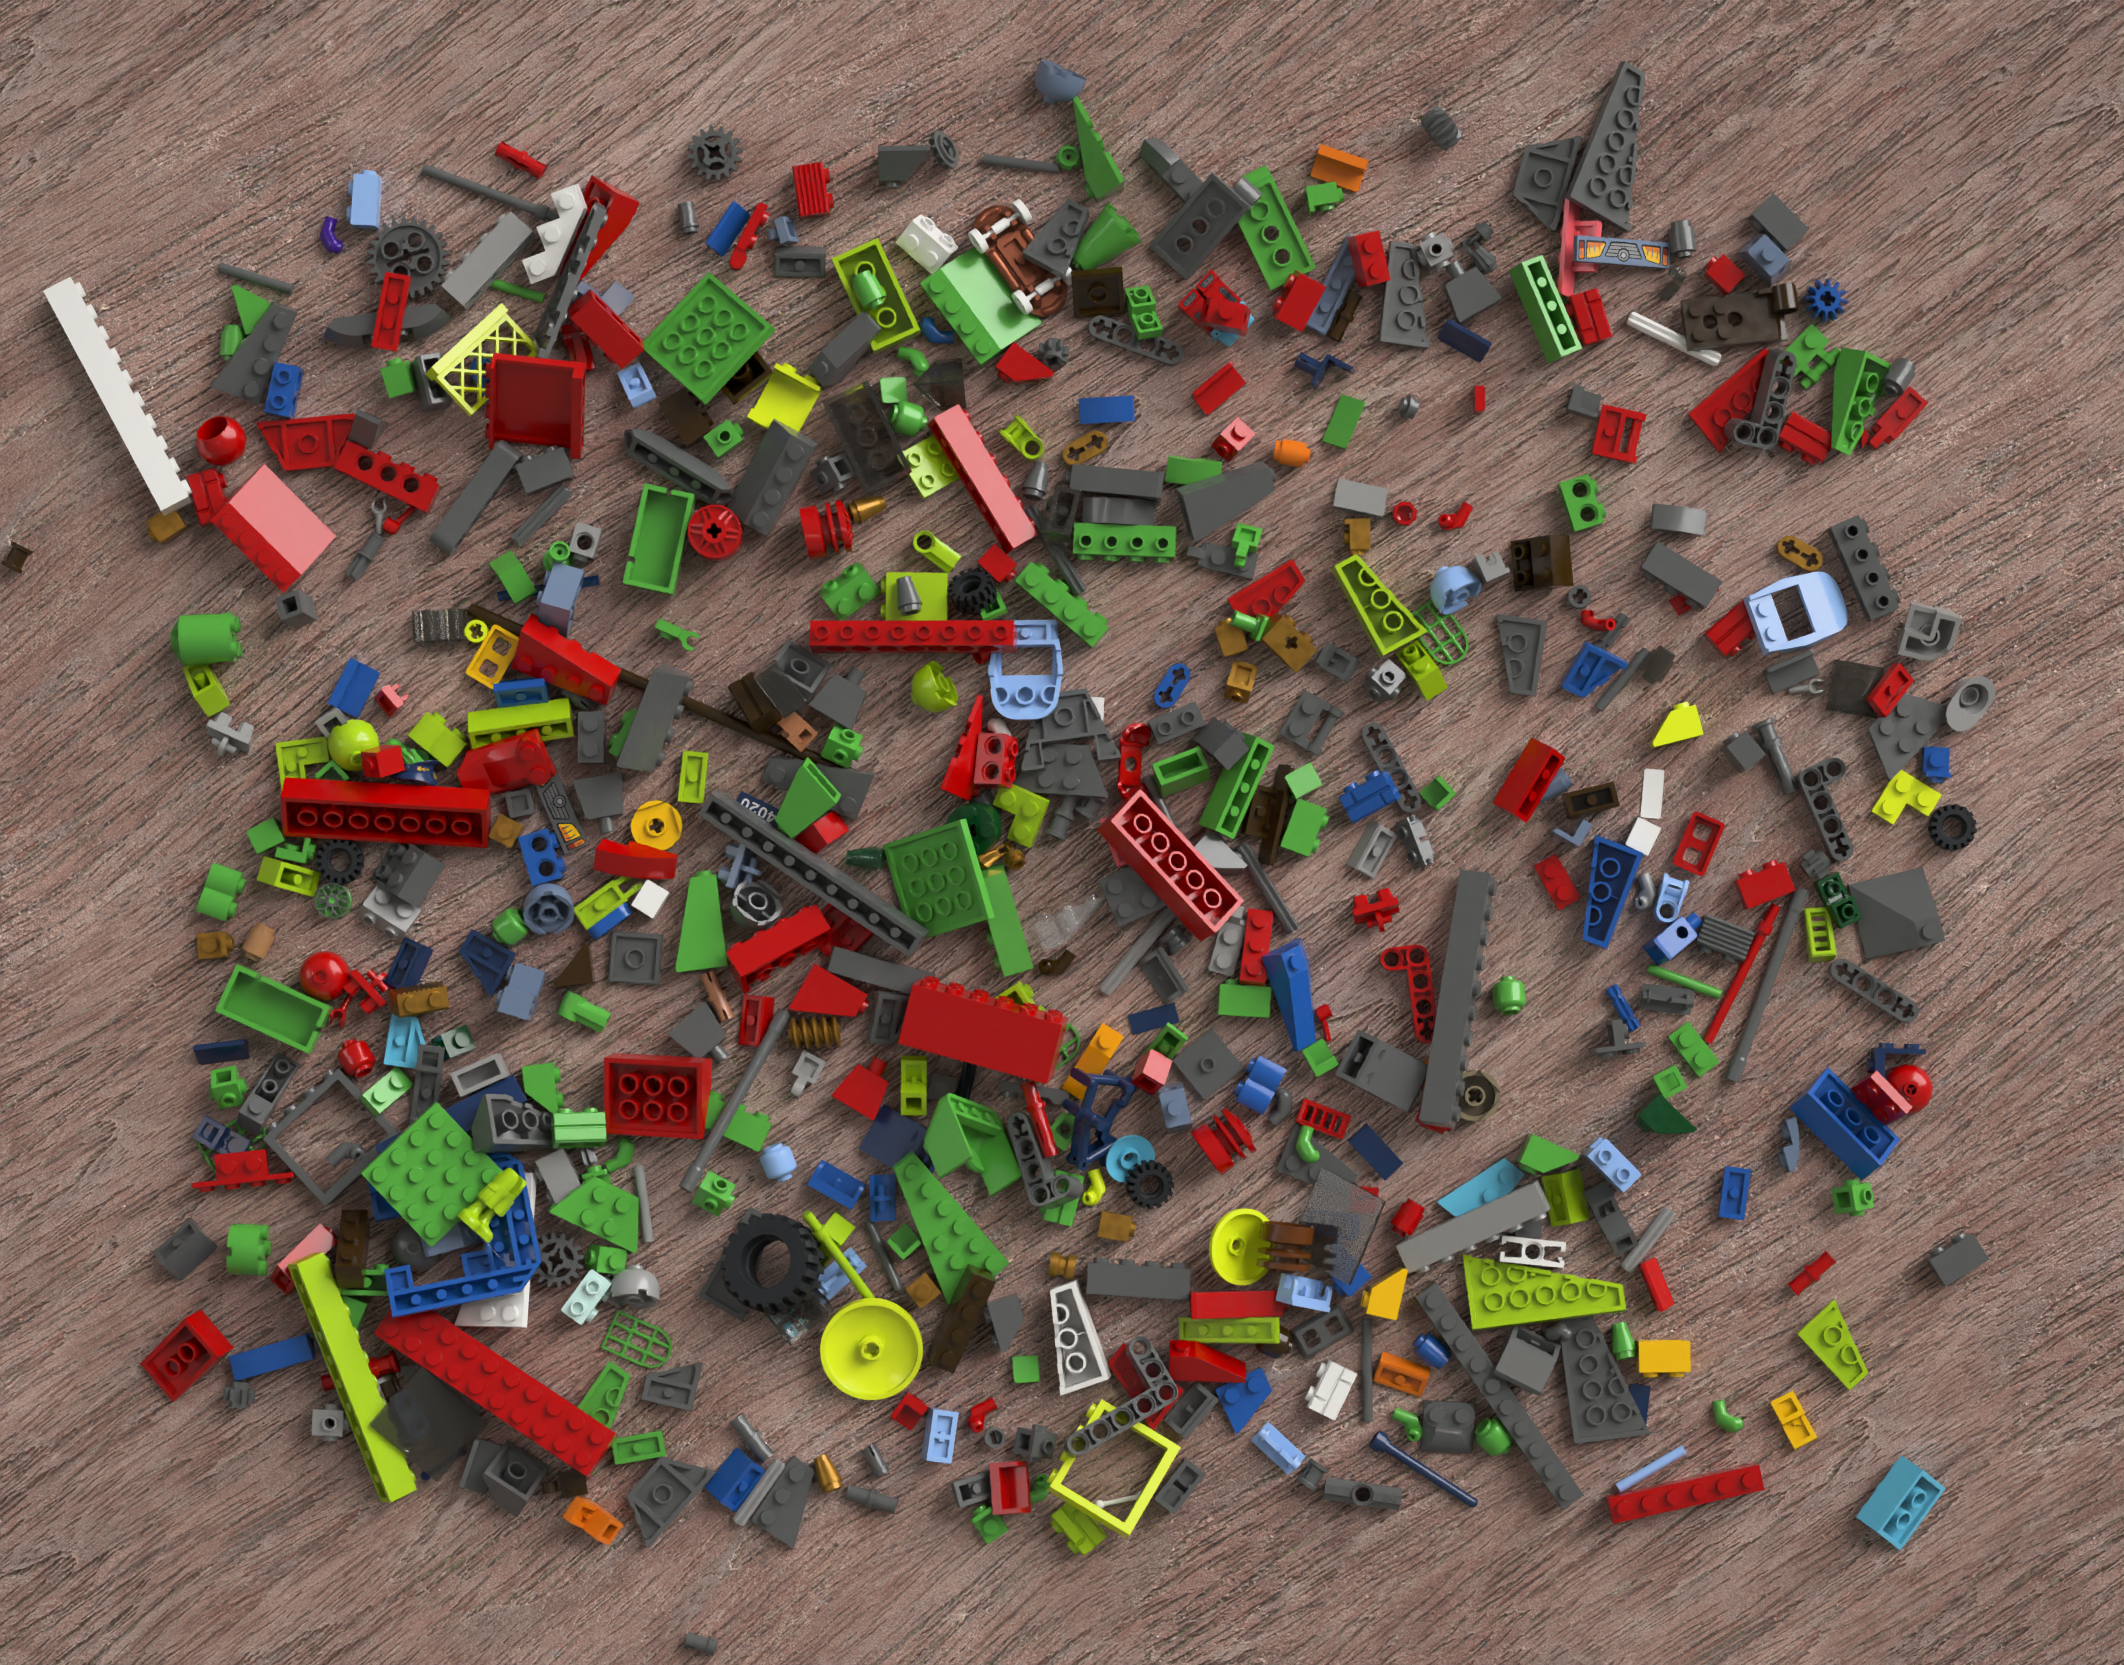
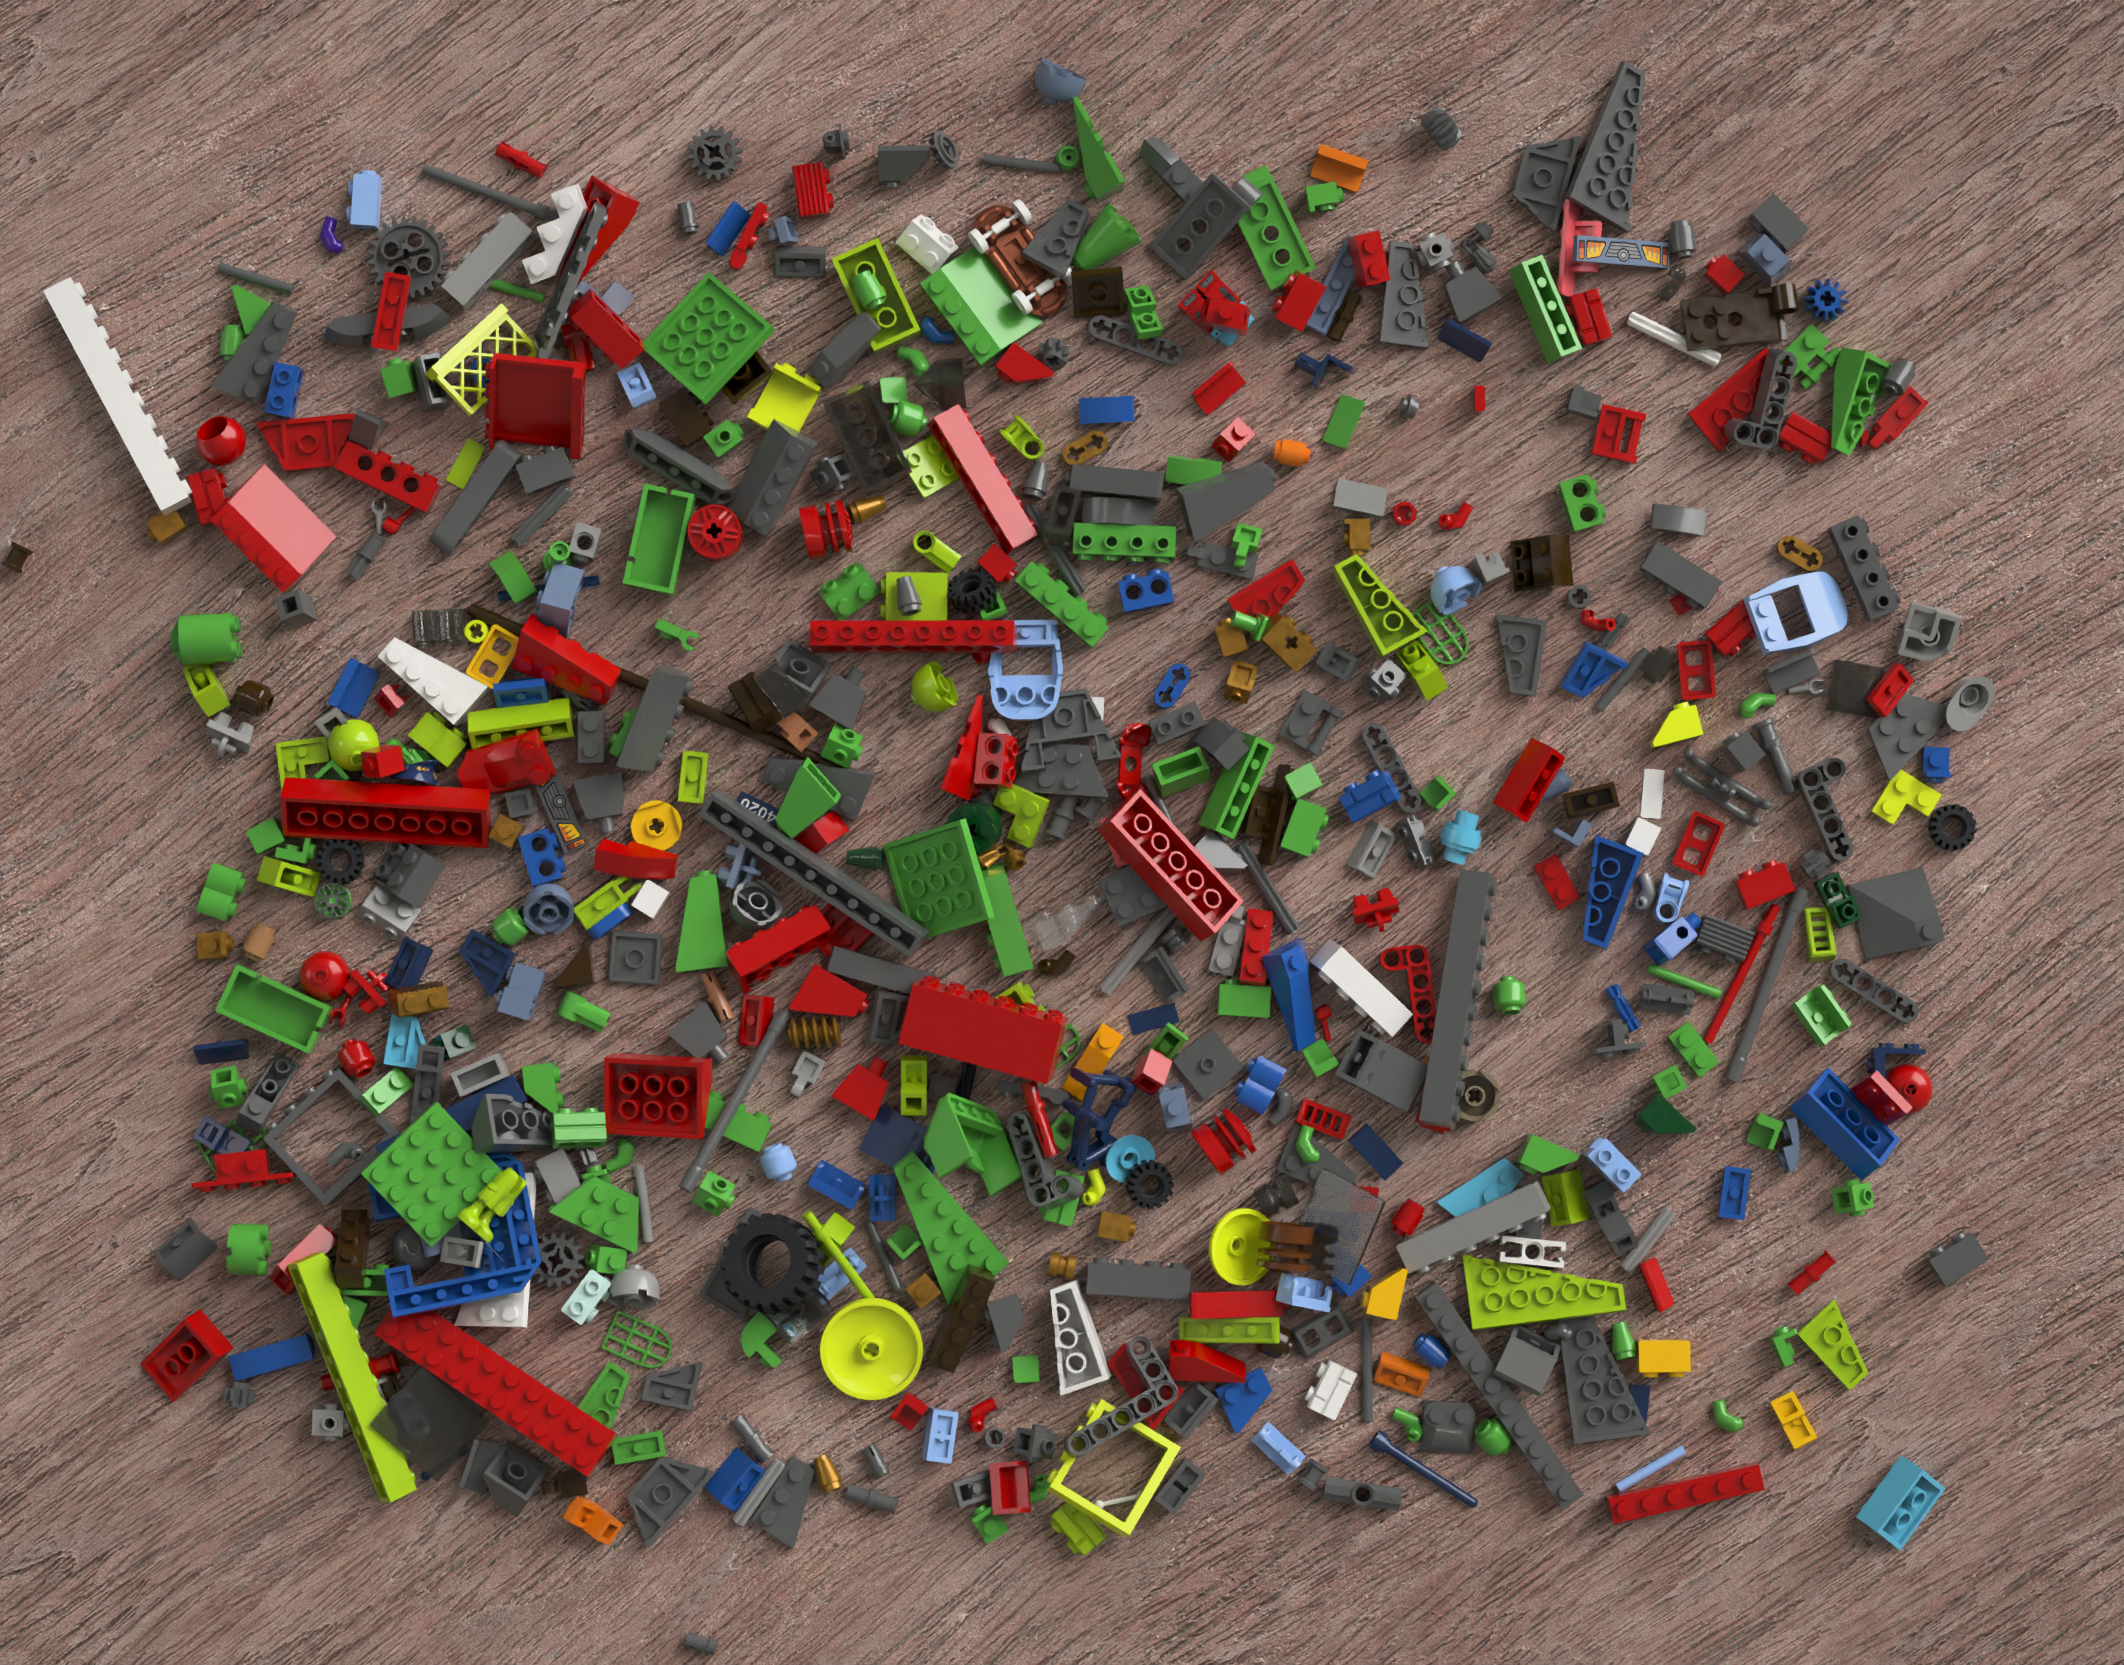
none -> dark brown head [233,680,274,717]
none -> white wedge [378,637,491,726]
none -> light grey slope [440,1236,485,1268]
none -> lime sticker [446,438,486,490]
none -> bright green brick [741,1312,783,1369]
none -> dark grey hinge [822,124,850,158]
none -> blue brick [1118,568,1174,614]
none -> clear smoke wheel [1253,1174,1299,1219]
none -> white wedge [1309,939,1413,1037]
none -> medium azure piece [1440,809,1482,865]
none -> dark grey piece [1673,749,1771,827]
none -> red piece [1677,640,1716,700]
none -> bright green arm [1740,693,1775,718]
none -> bright green panel [1746,1113,1784,1151]
none -> bright green bracket [1769,1325,1798,1367]
none -> bright green bracket [1790,984,1852,1048]

